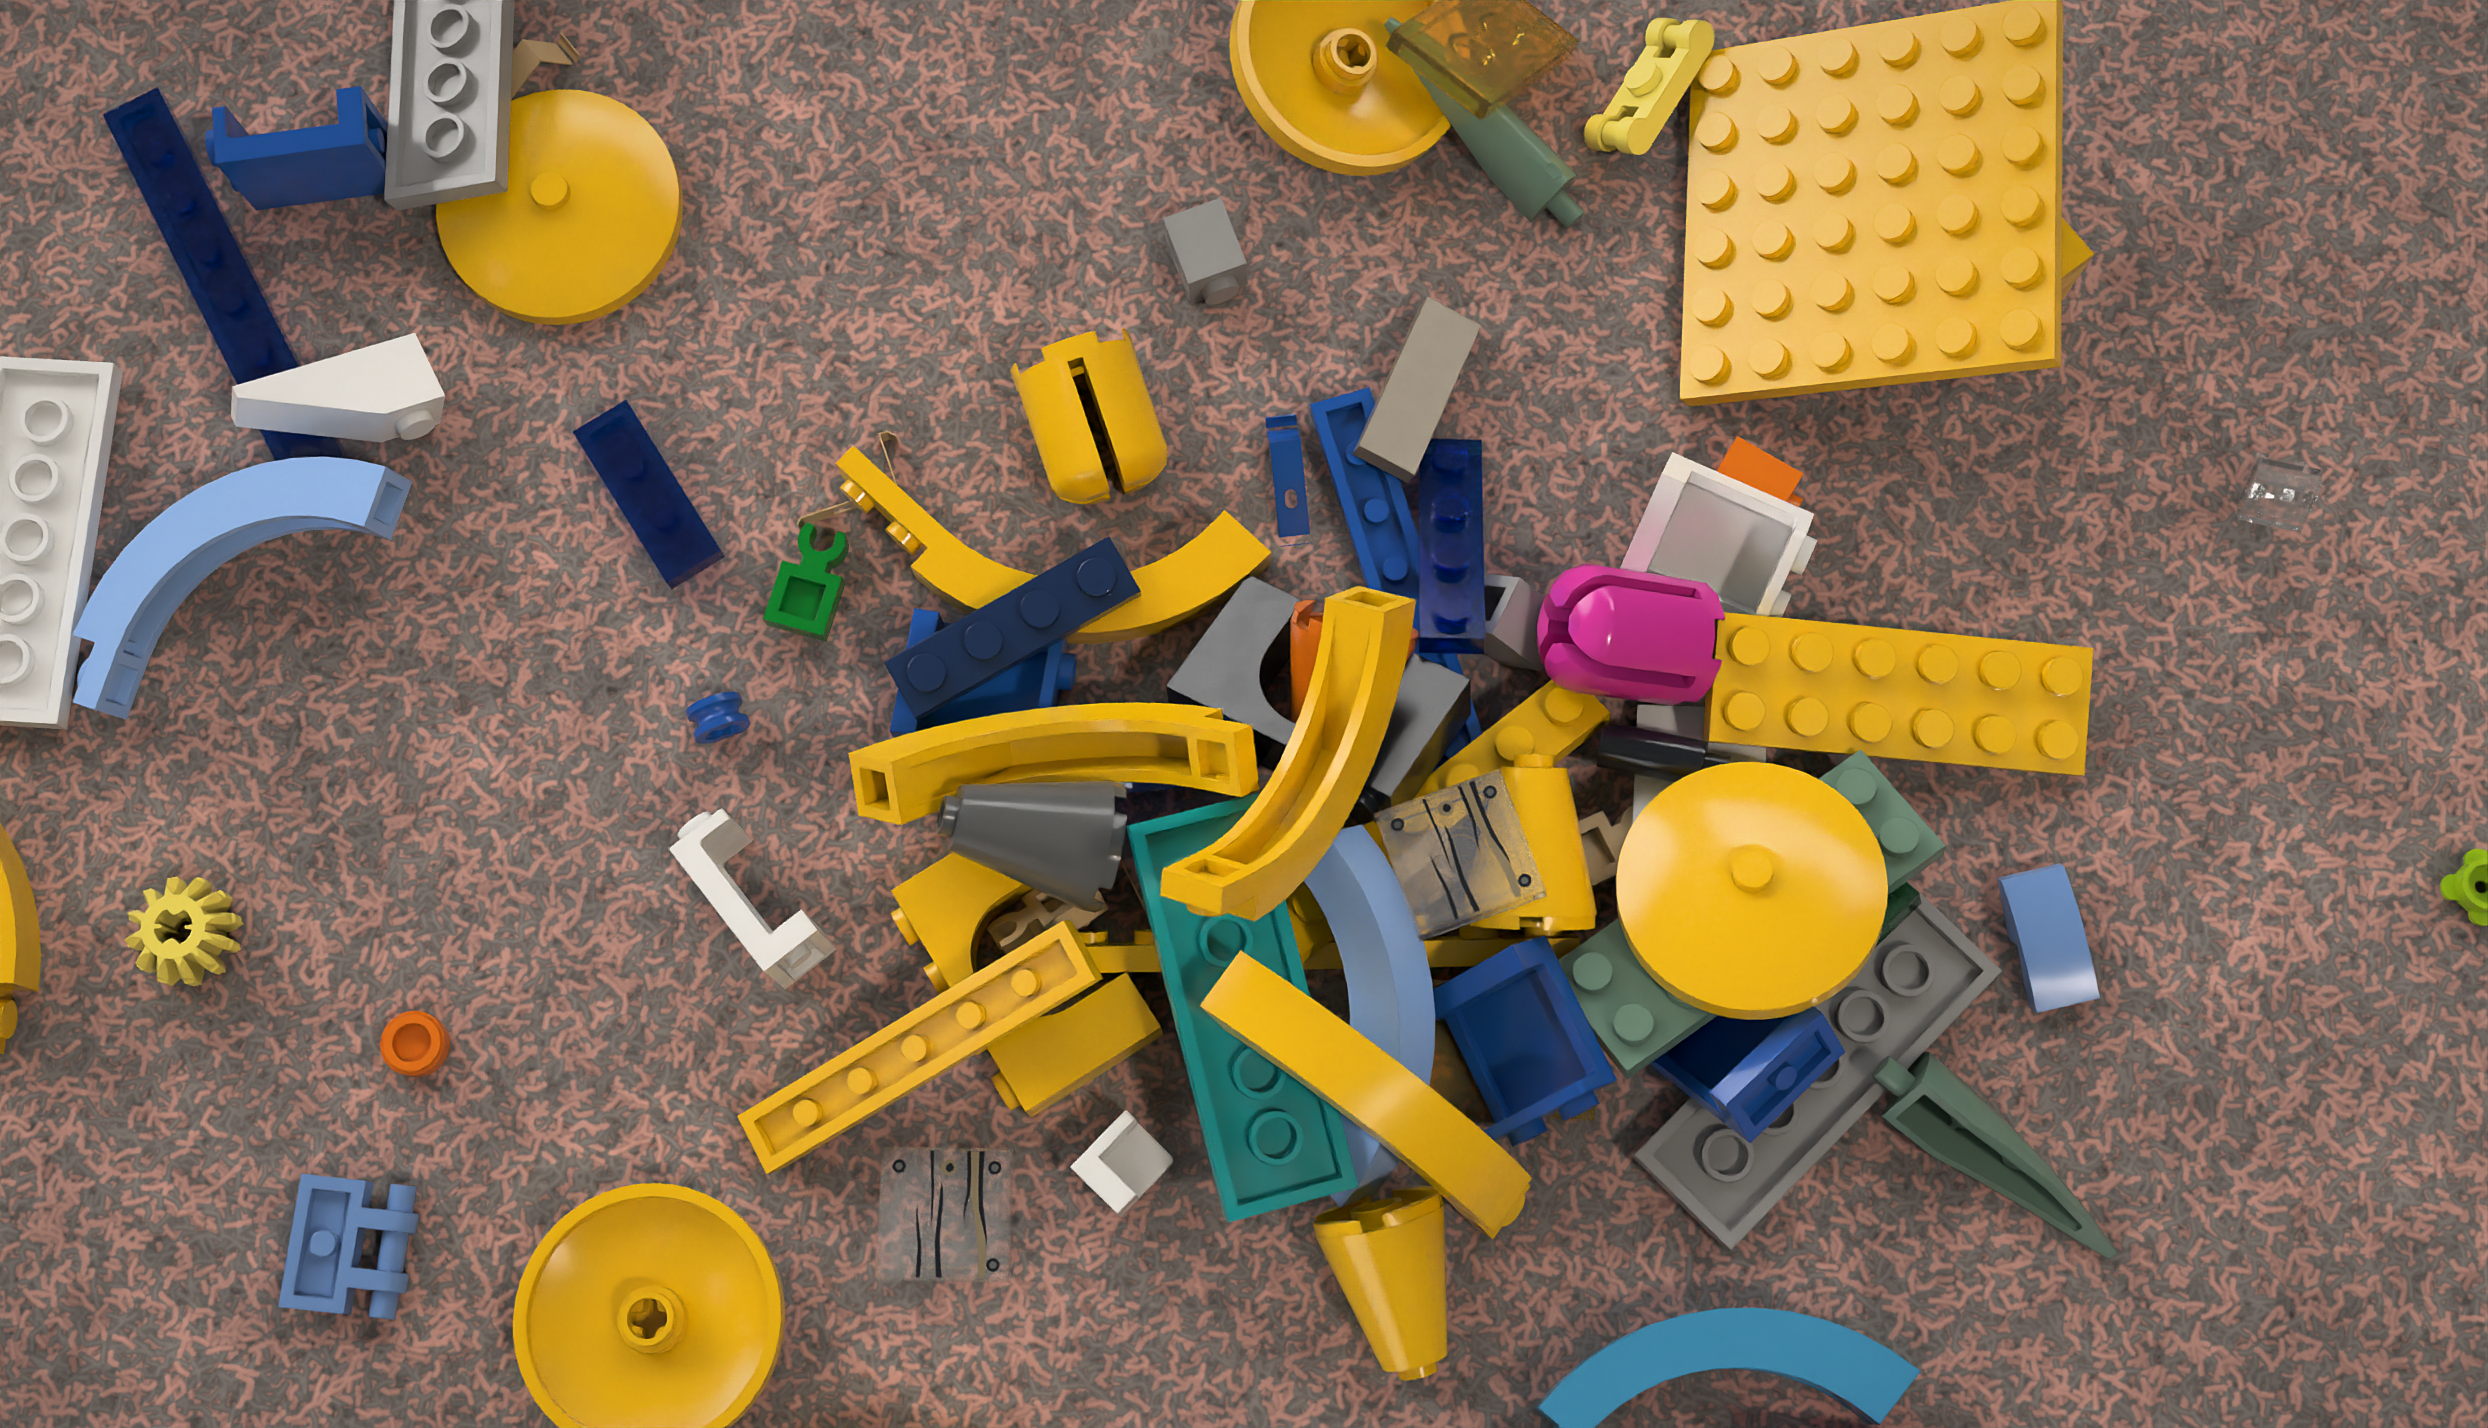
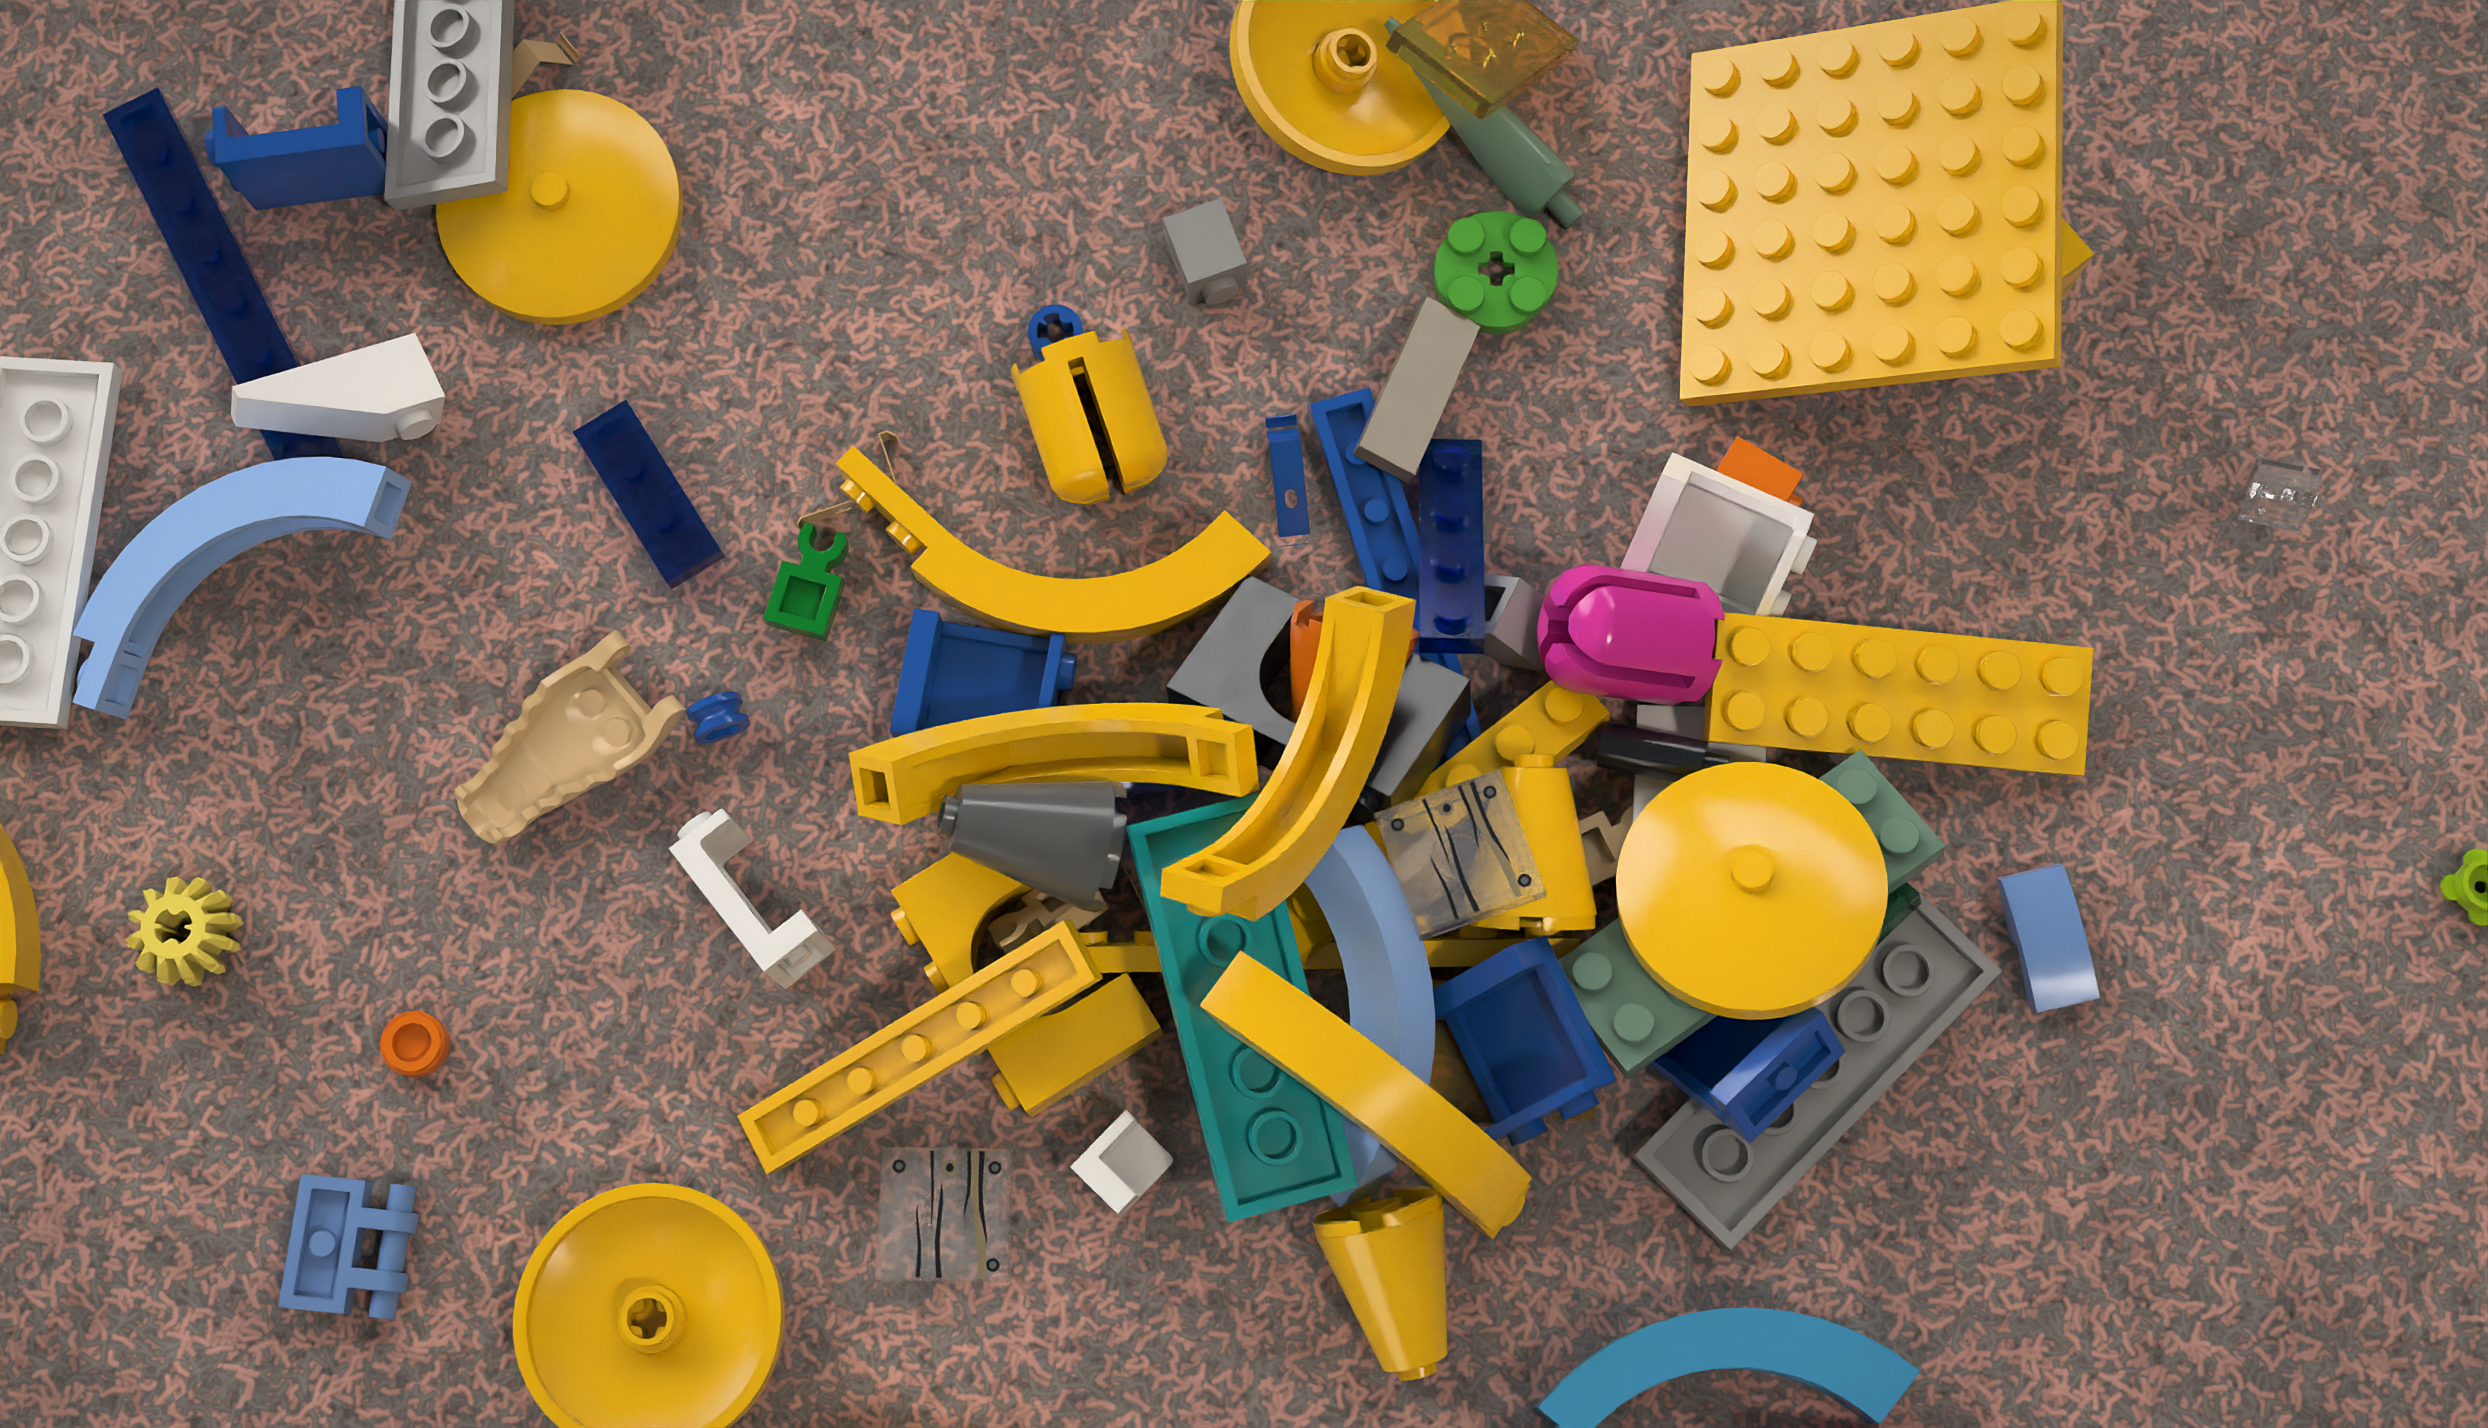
dark blue plate [884,536,1141,721] -> none
light yellow plate [1584,18,1715,155] -> none
sand green piece [1872,1051,2117,1259] -> none
none -> tan animal [454,630,686,844]
none -> blue bush [1028,304,1084,362]
none -> bright green plate [1434,211,1558,334]

